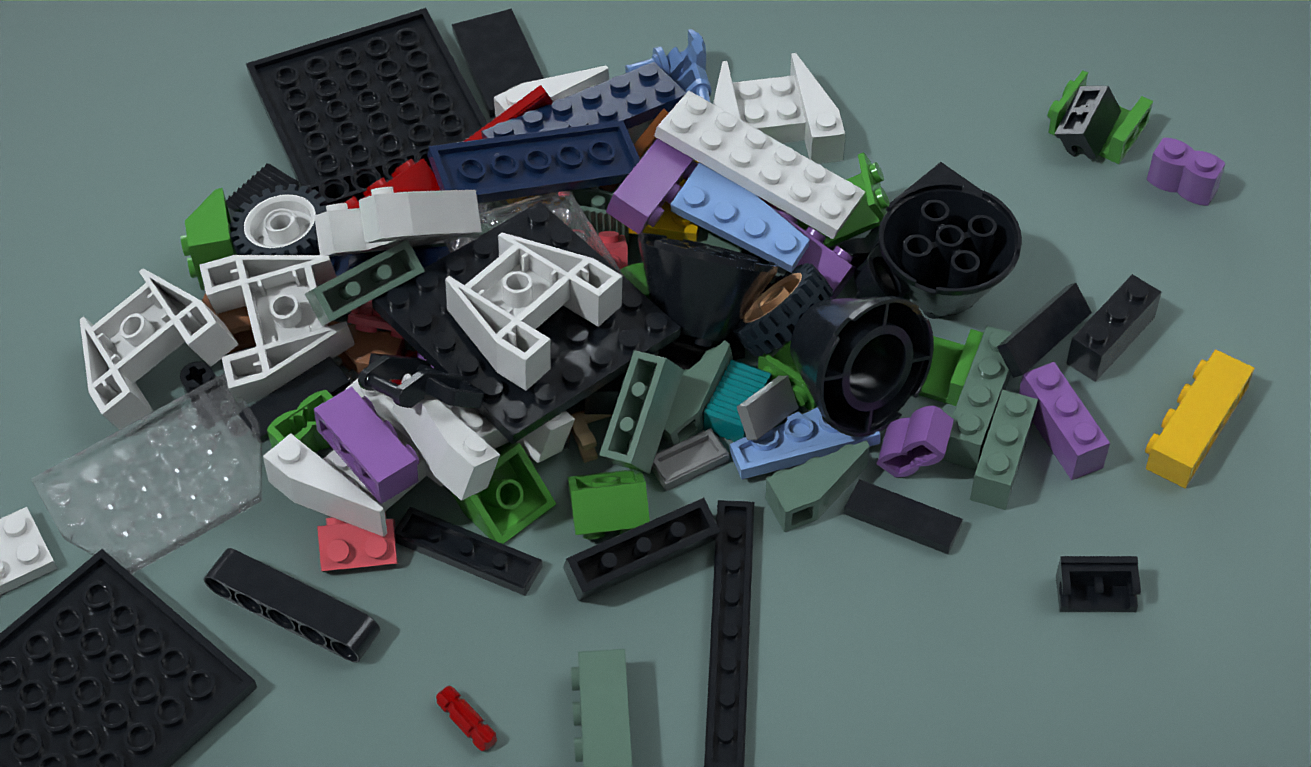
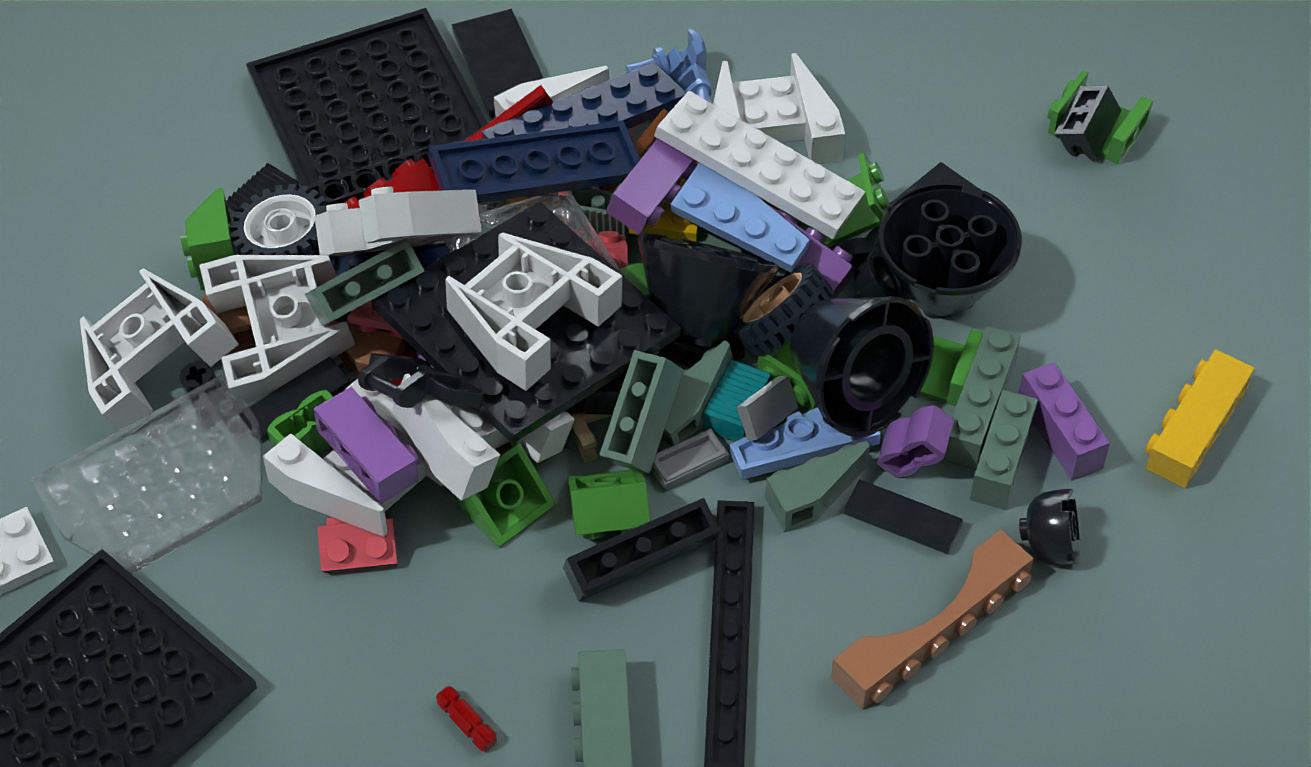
black beam [204,548,380,663] -> none
black tile [395,507,543,596] -> none
black tile [997,283,1092,378] -> none
black hinge [1056,556,1141,612] -> none
black brick [1066,274,1162,382] -> none
medium lavender brick [1147,138,1225,206] -> none
none -> nougat arch [831,529,1034,709]
none -> black cylinder [1019,489,1080,564]

